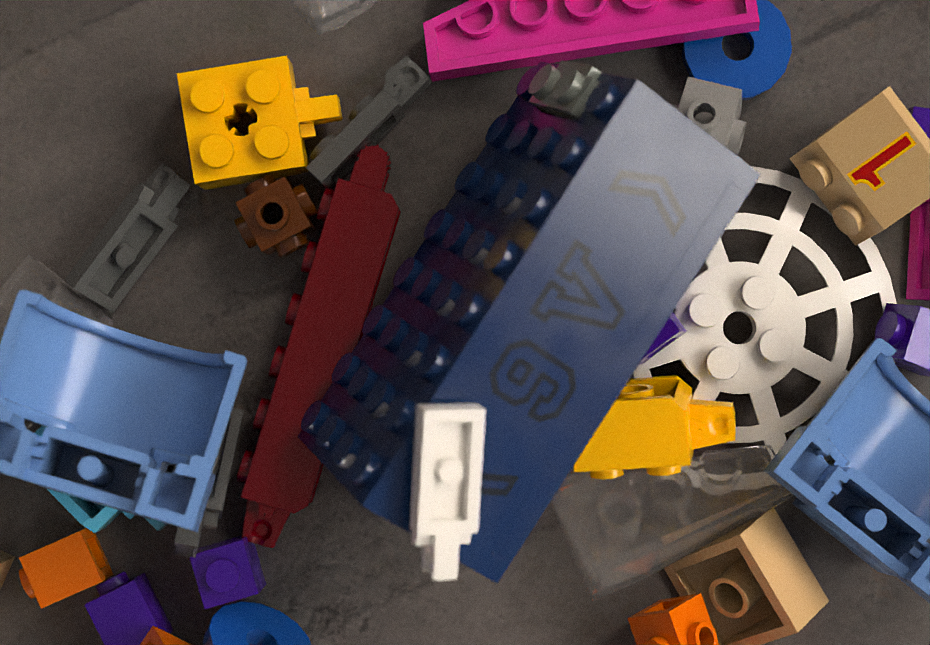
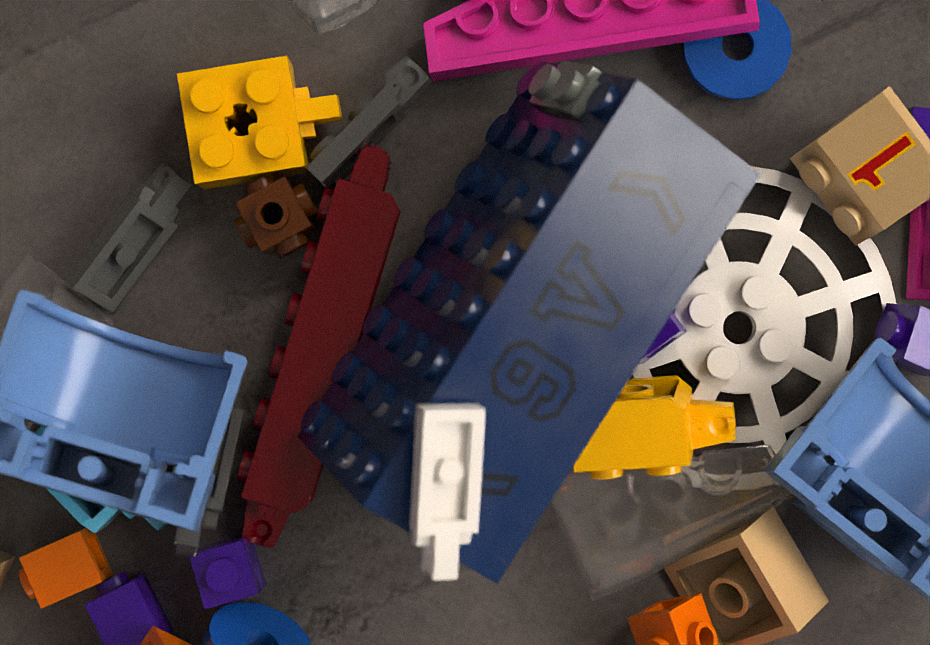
light grey brick [670,77,747,154] -> none

